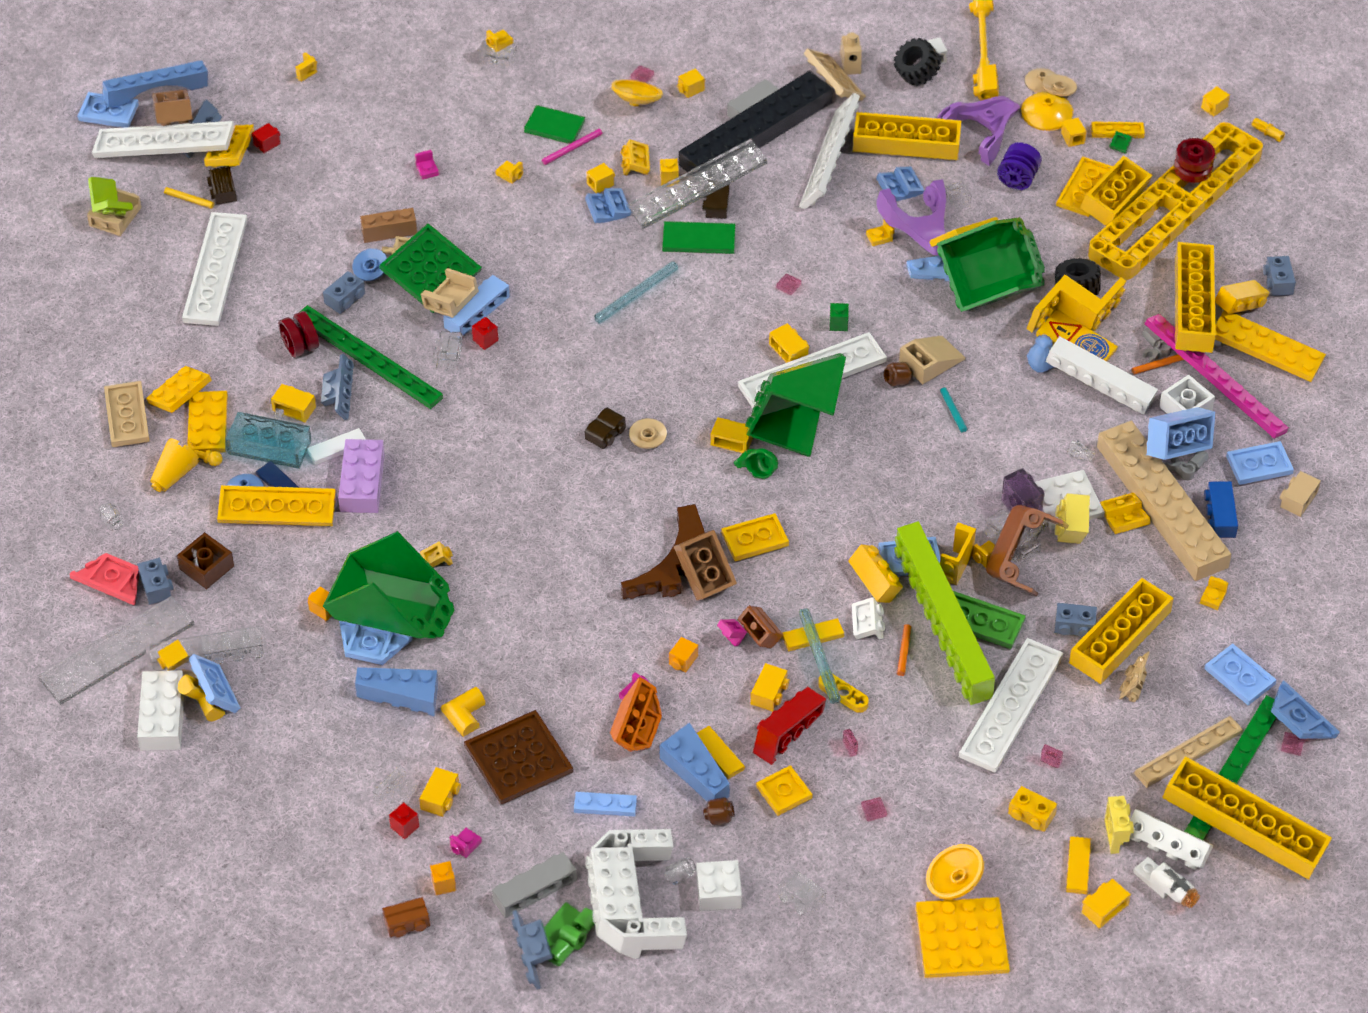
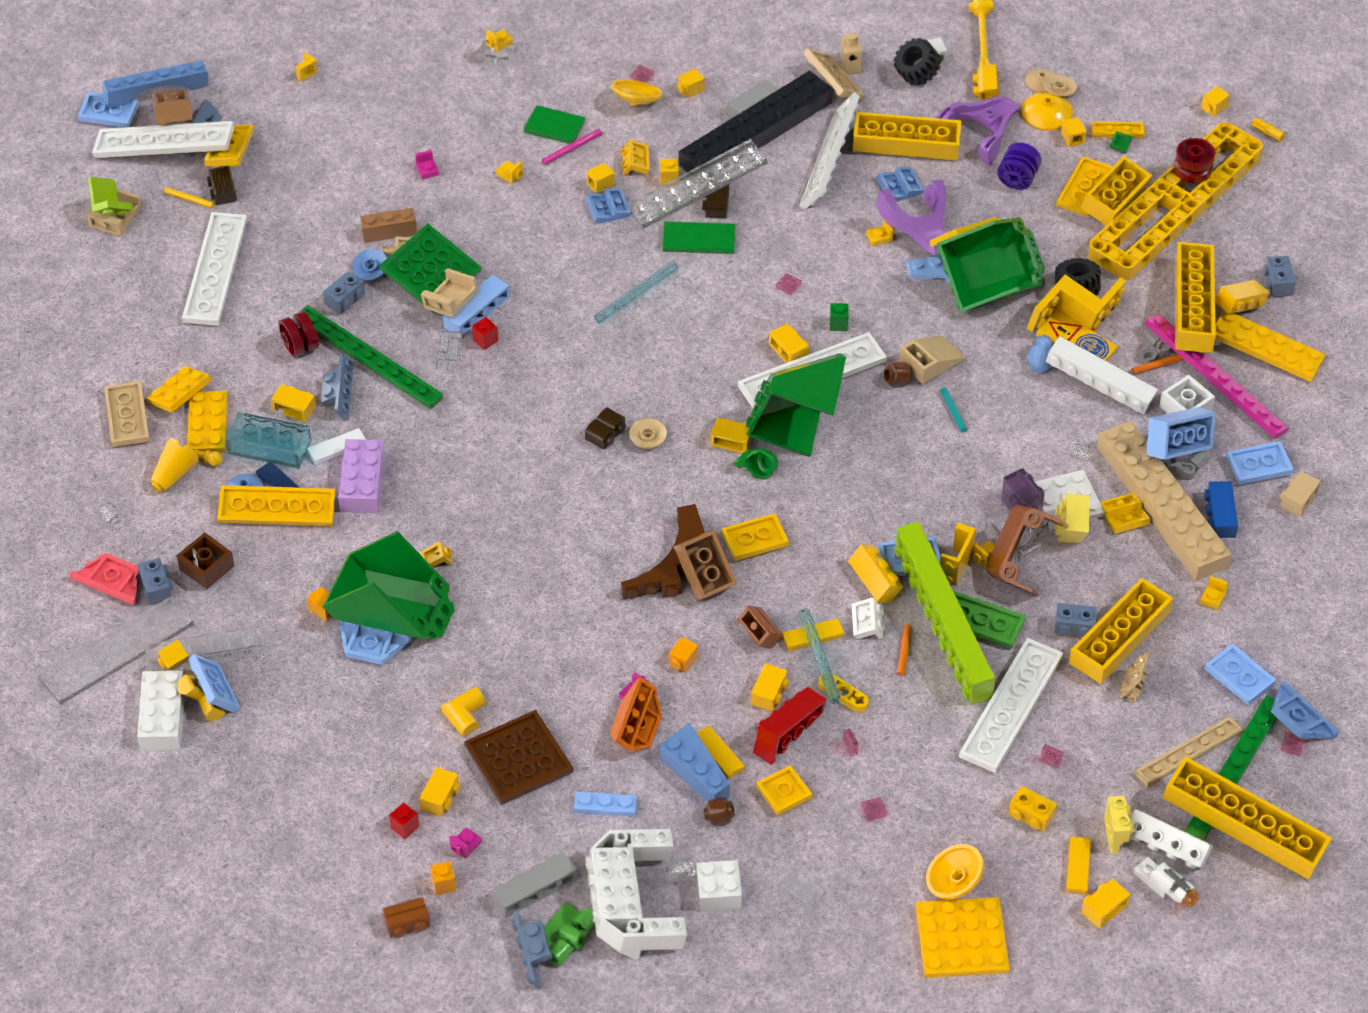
red brick [252,123,281,154] -> none
medium blue wedge [355,667,438,716] -> none
dark pink bracket [717,619,747,646] -> none

